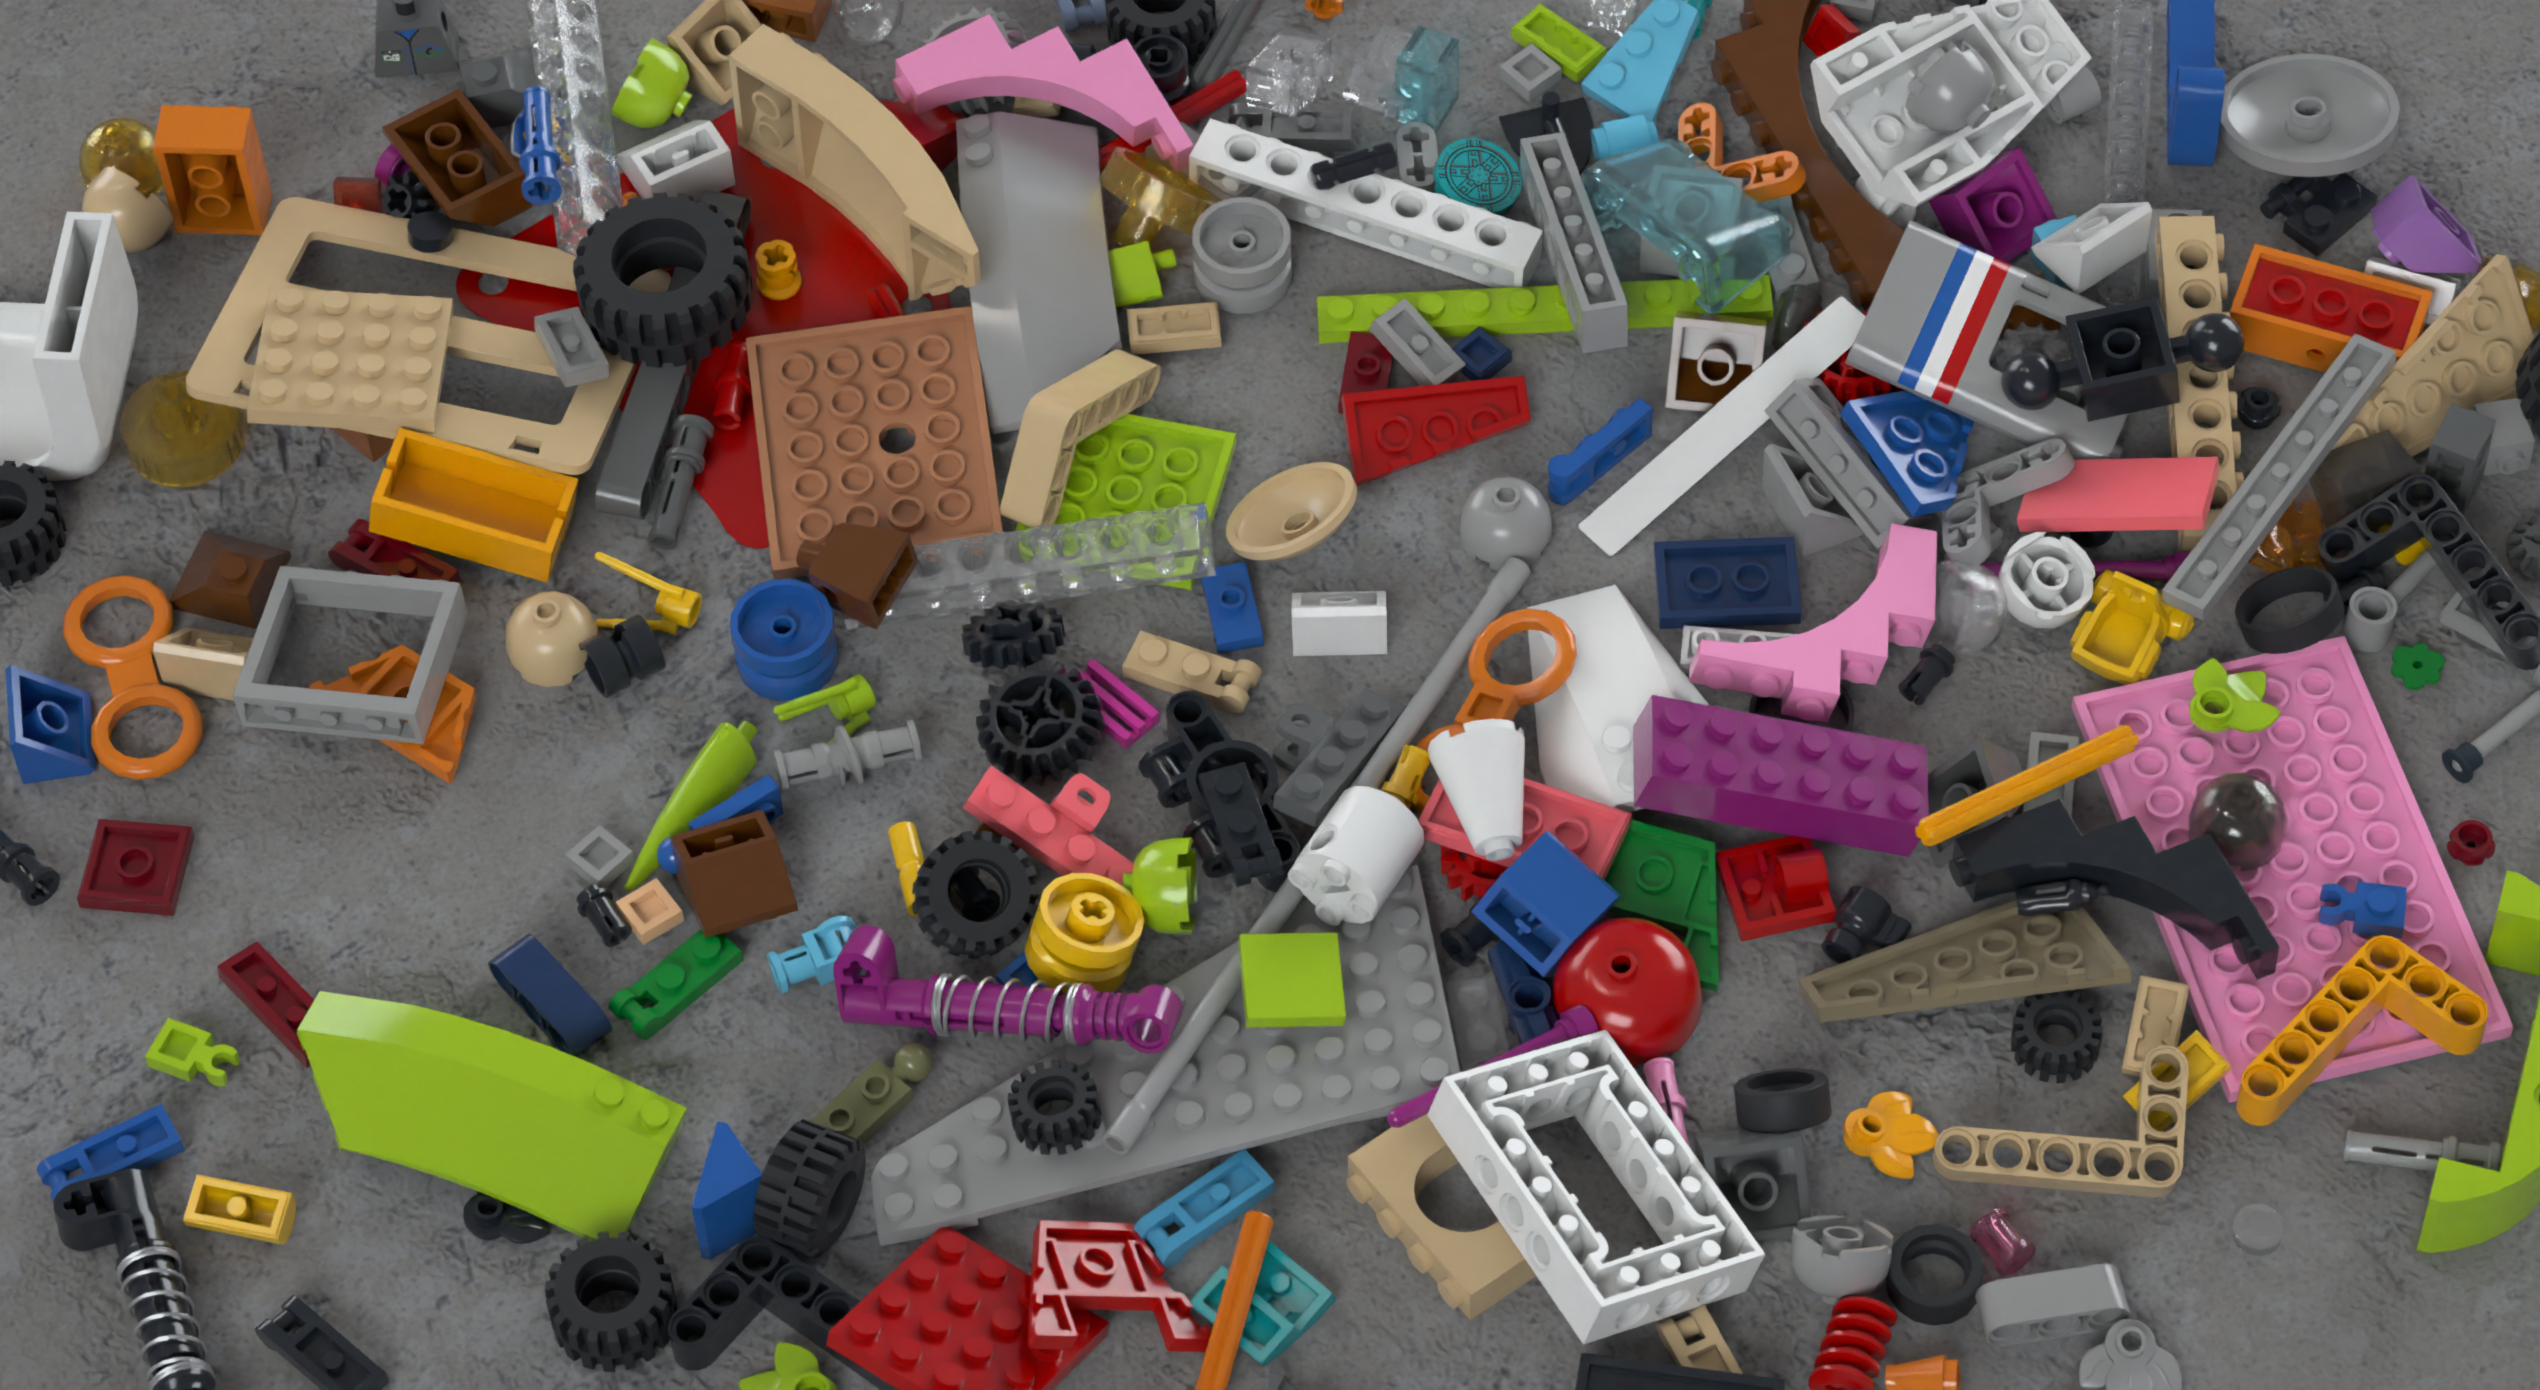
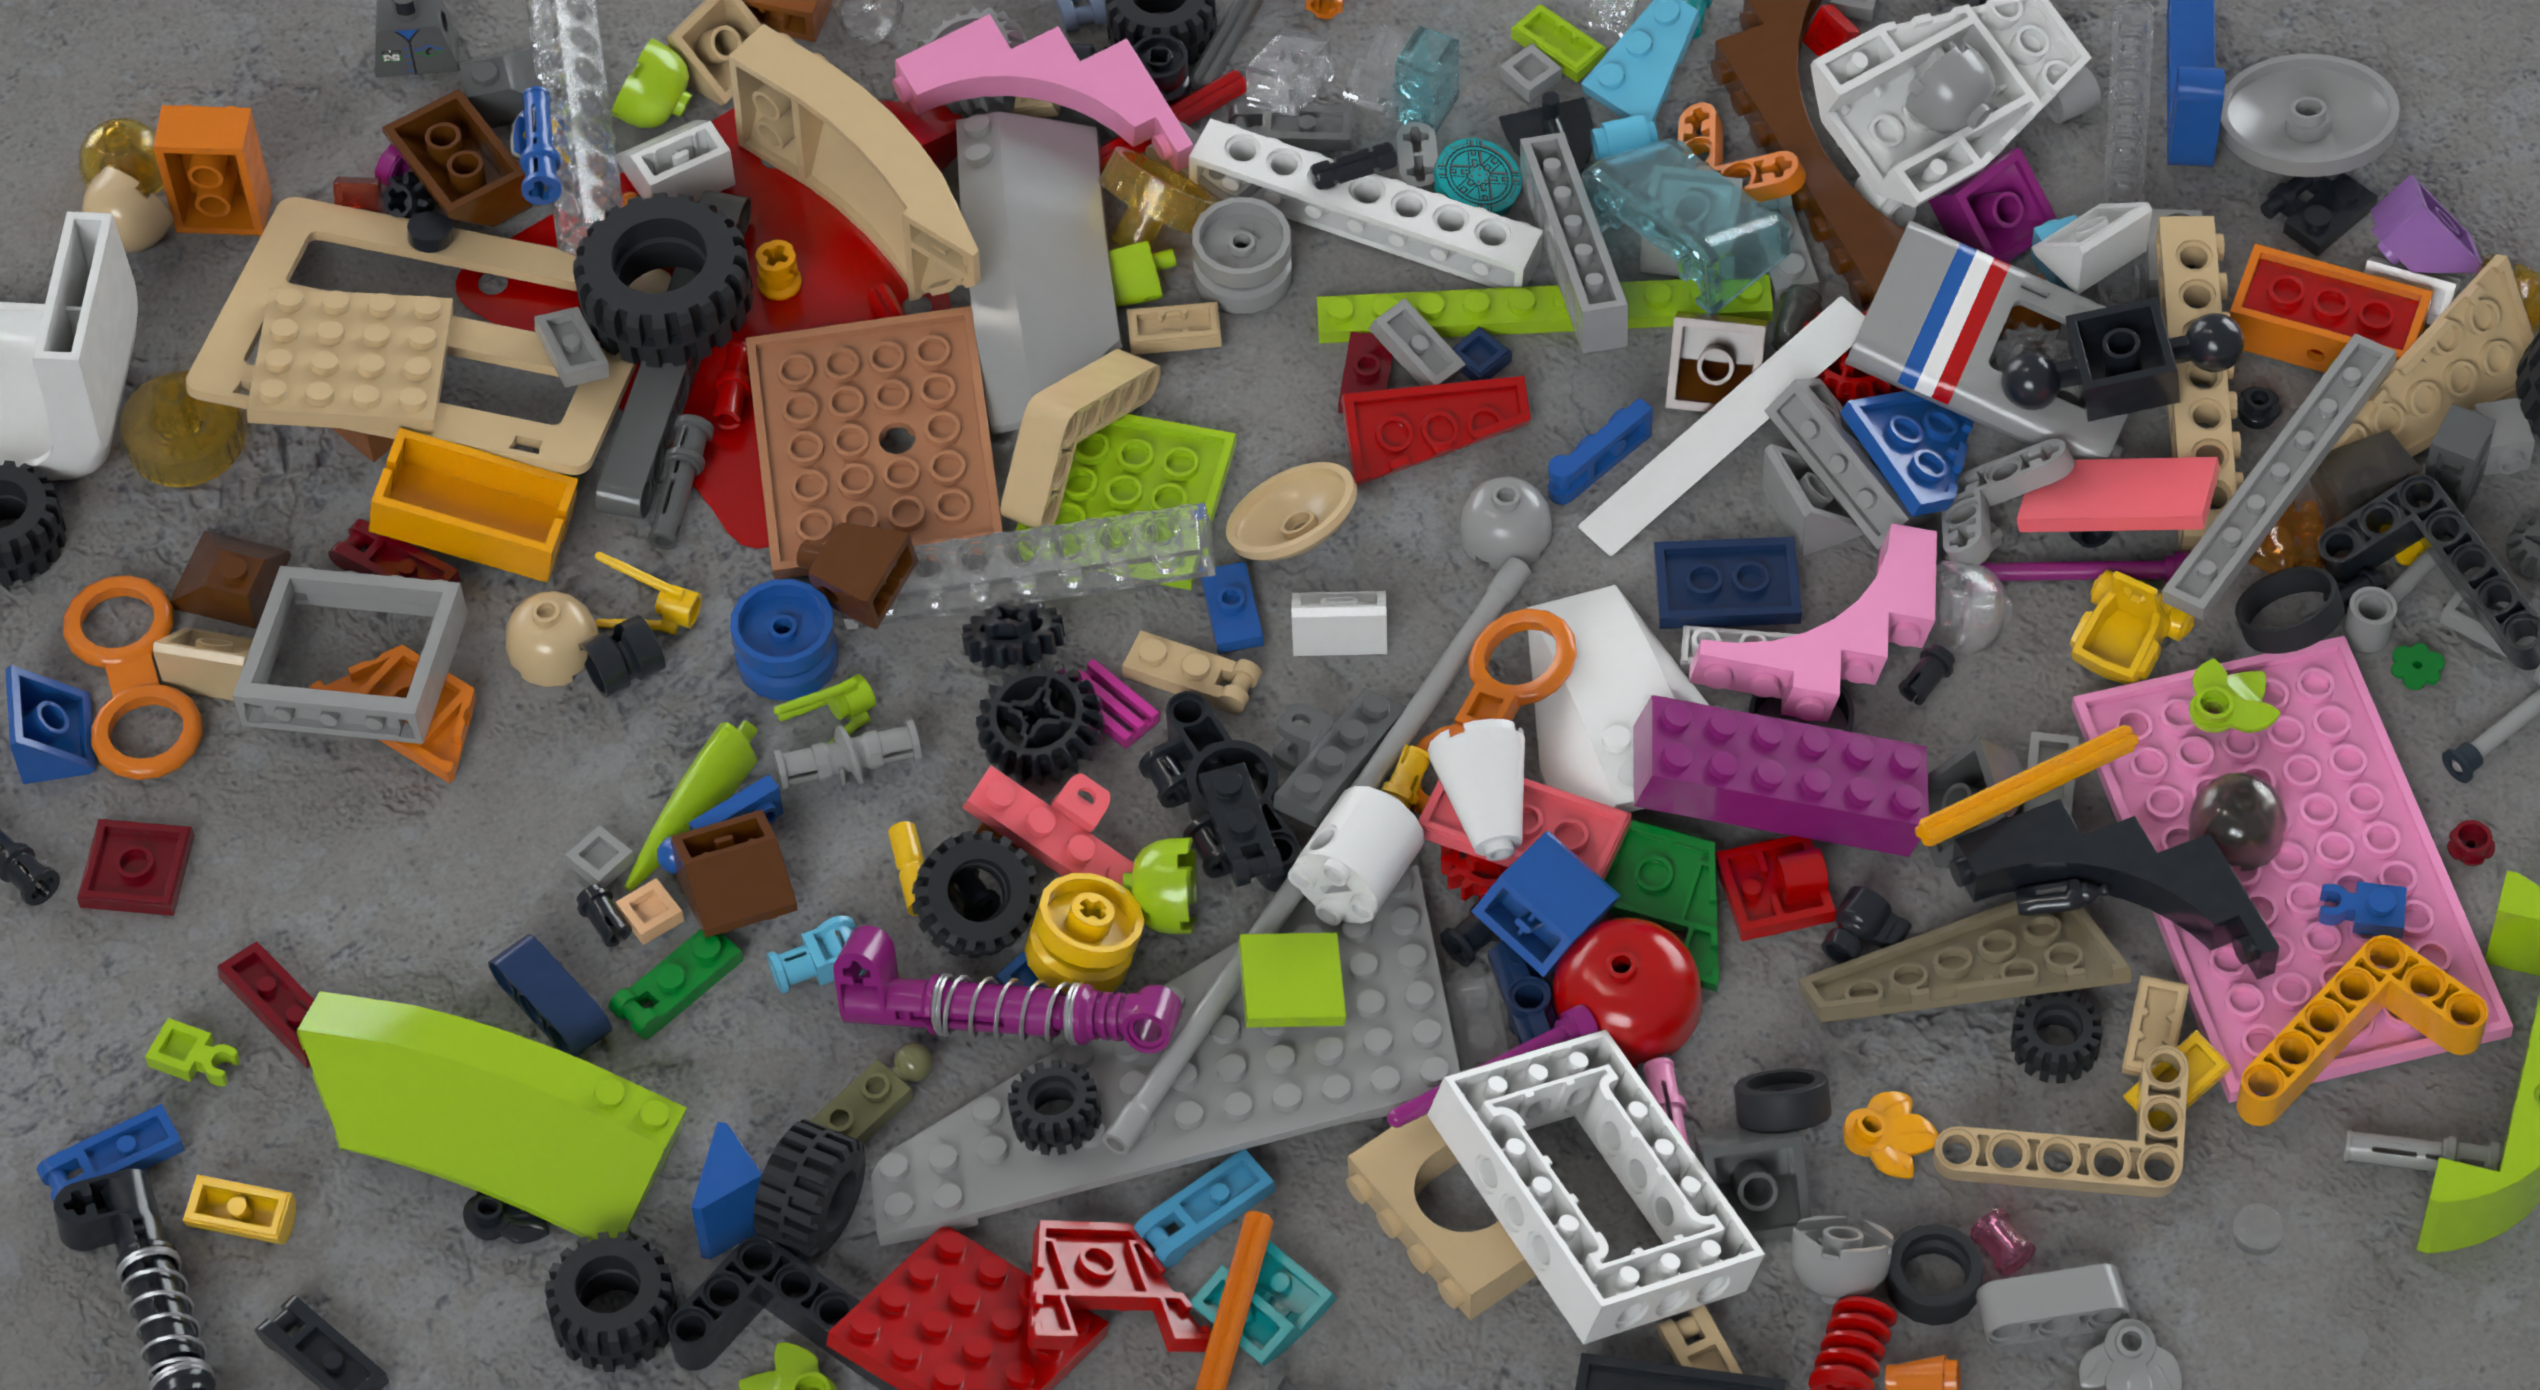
white cylinder [1998,532,2095,628] -> none

